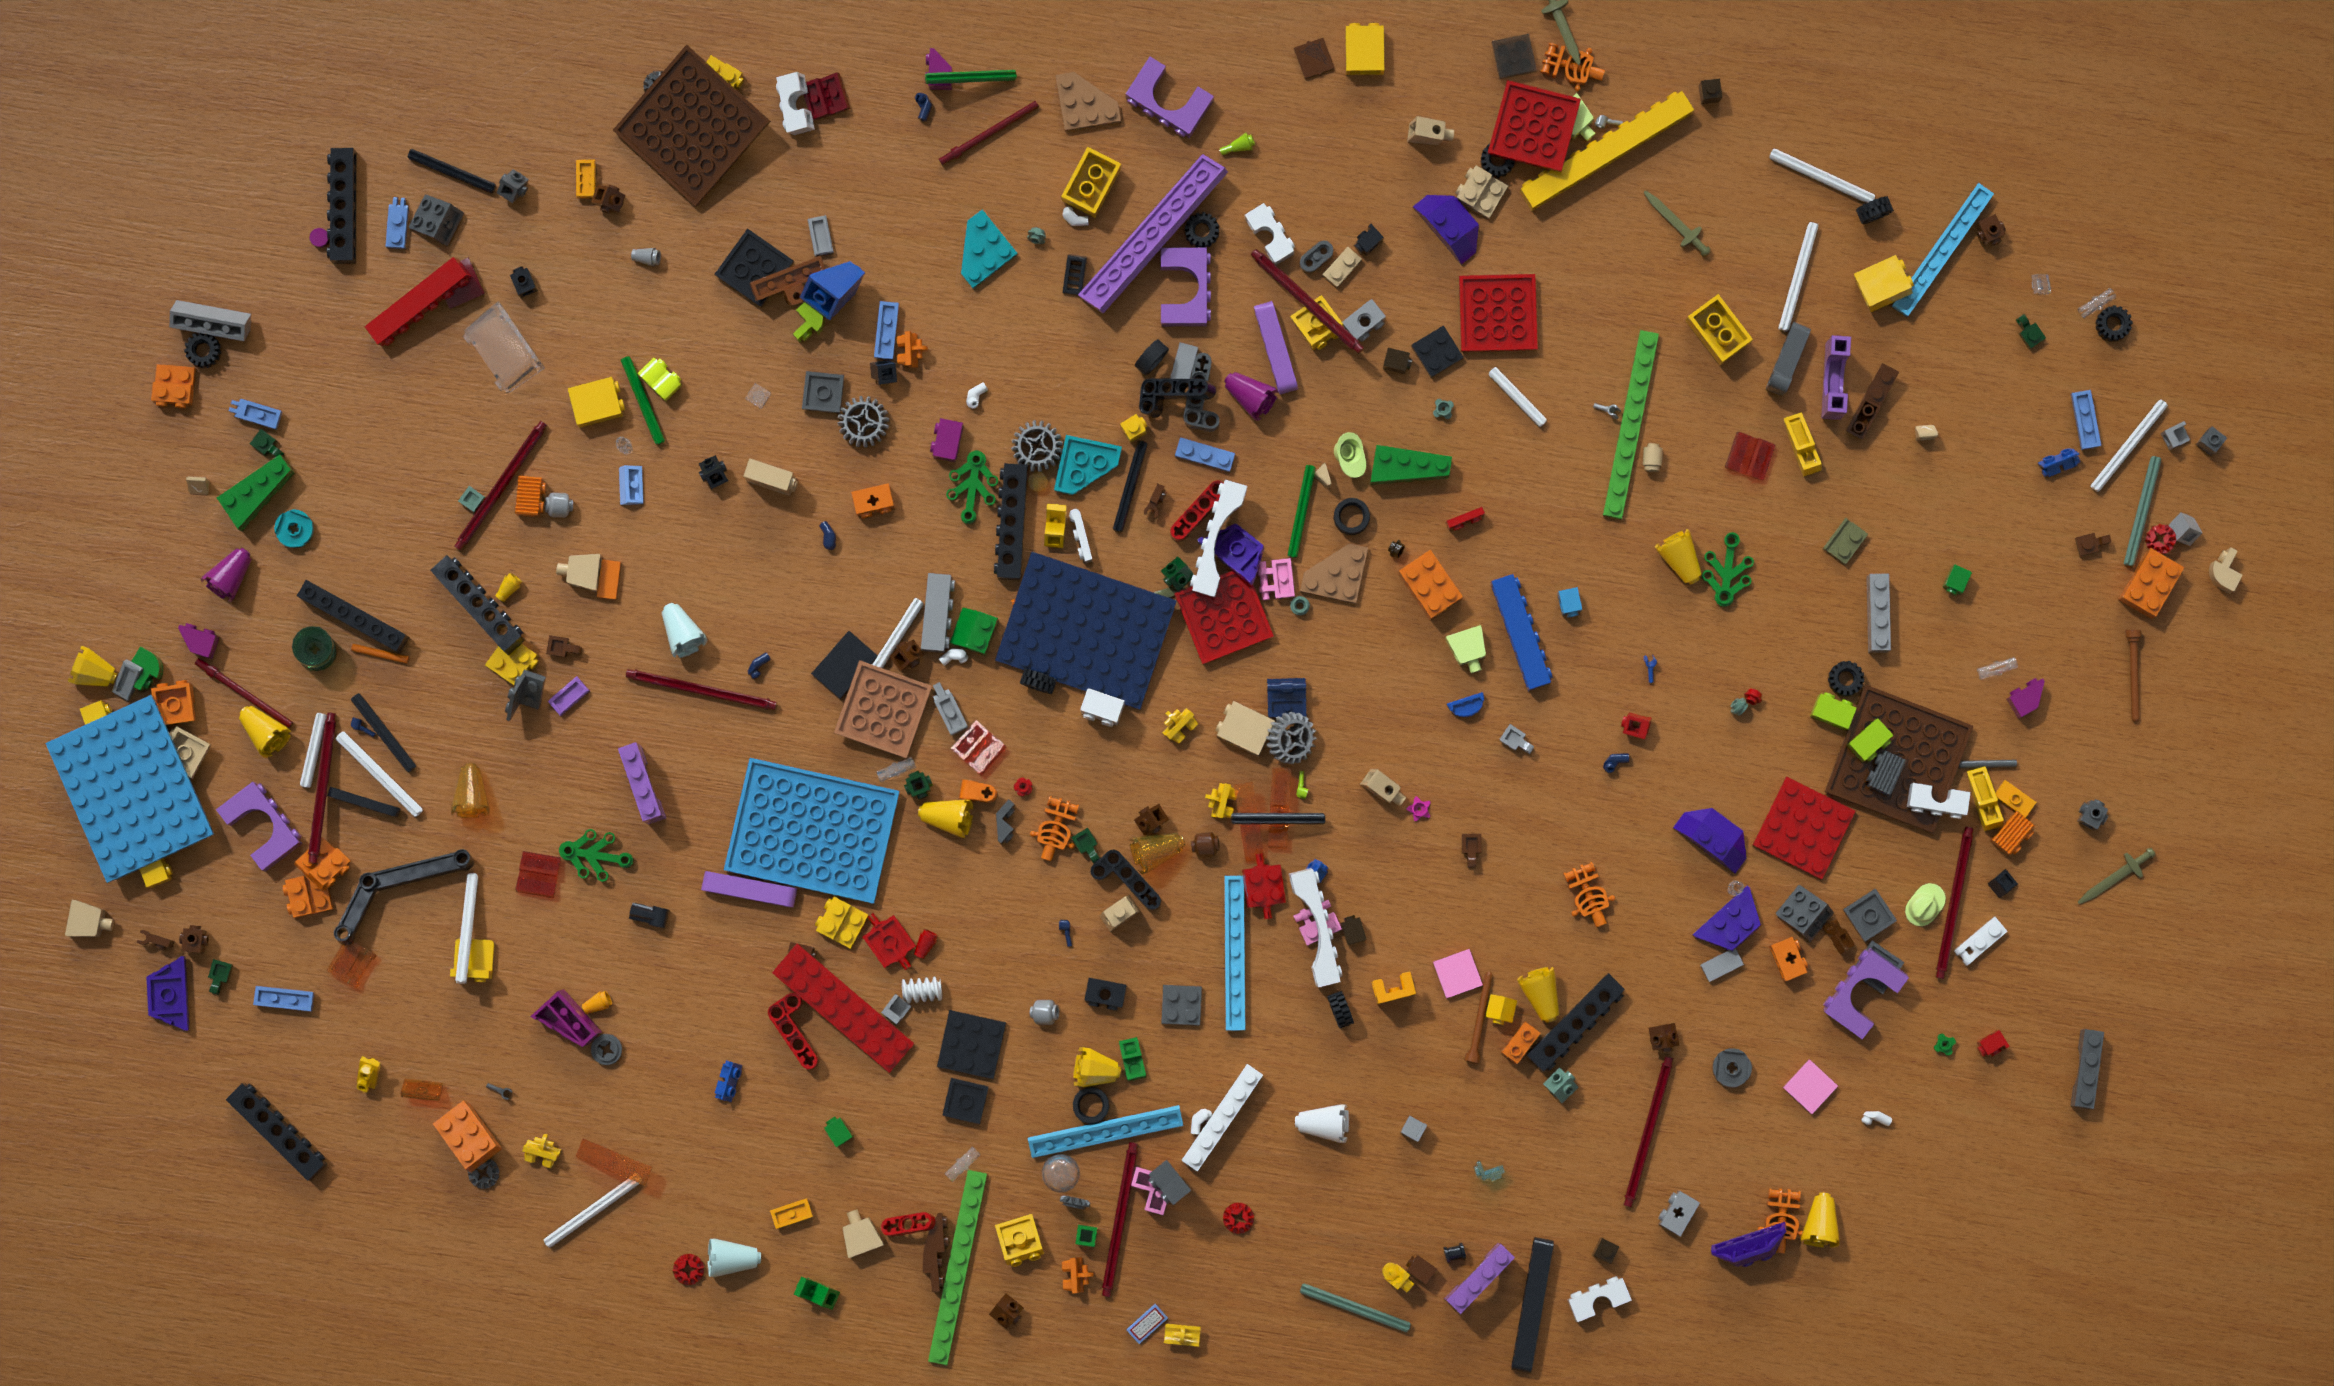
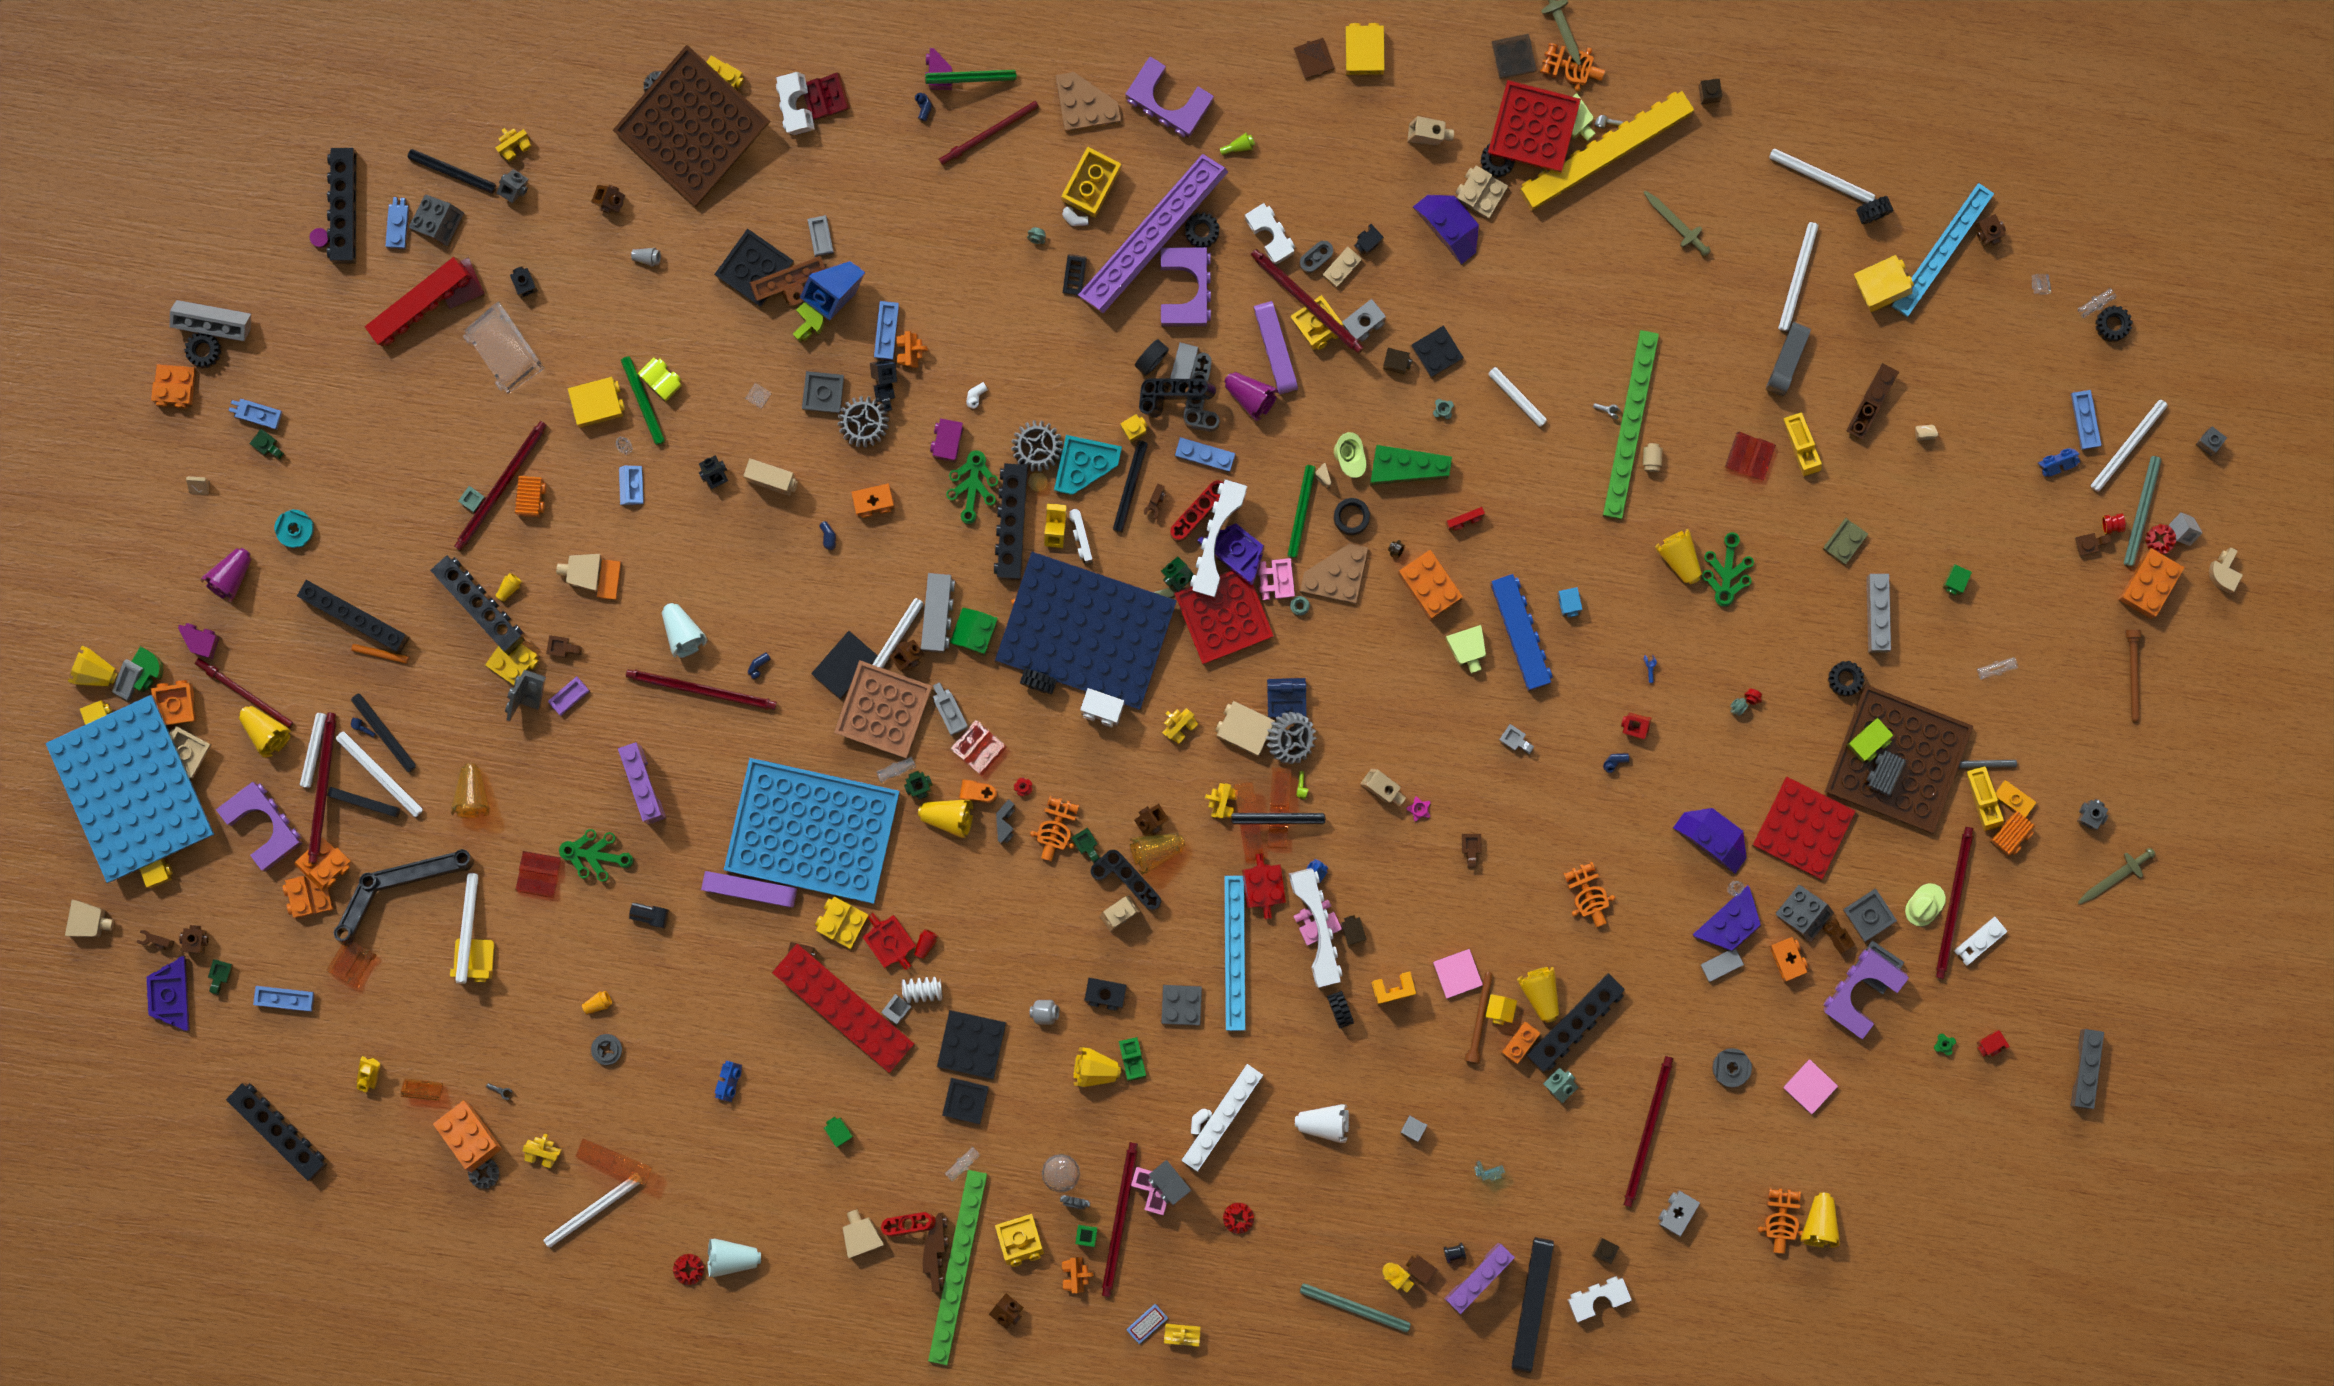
green wedge [217,455,295,532] -> none
clear green wheel [292,626,337,672] -> none
magenta wedge [530,989,602,1047] -> none
light grey head [545,493,573,518] -> none
light orange plate [576,160,596,199] -> none
red beam [768,993,819,1069] -> none
light orange plate [770,1198,813,1229] -> none
green brick [794,1276,840,1310] -> none
white arm [939,648,968,666] -> none
teal plate [961,209,1018,289] -> none
medium azure plate [1028,1105,1184,1158] -> none
dark blue hand [1059,920,1072,947] -> none
black tyre [1073,1087,1109,1124] -> none
reddish brown head [1191,832,1220,858] -> none
blue plate [1446,692,1484,717] -> none
red plate [1459,274,1538,352] -> none
reddish brown brick [1648,1023,1680,1053] -> none
yellow brick [1685,294,1753,365] -> none
dark purple wedge [1711,1222,1786,1267] -> none
lime brick [1810,692,1856,731] -> none
medium lavender arch [1821,335,1851,420] -> none
white arm [1862,1111,1892,1126] -> none
white arch [1907,783,1971,819] -> none
black slope [1988,869,2018,898] -> none
magenta slope [2006,678,2045,719] -> none
dark green plate [2016,314,2046,349] -> none
light grey panel [2161,421,2190,450] -> none
none -> yellow hips [495,128,532,162]
none -> black plate [873,383,895,412]
none -> red wheel [2102,513,2126,534]

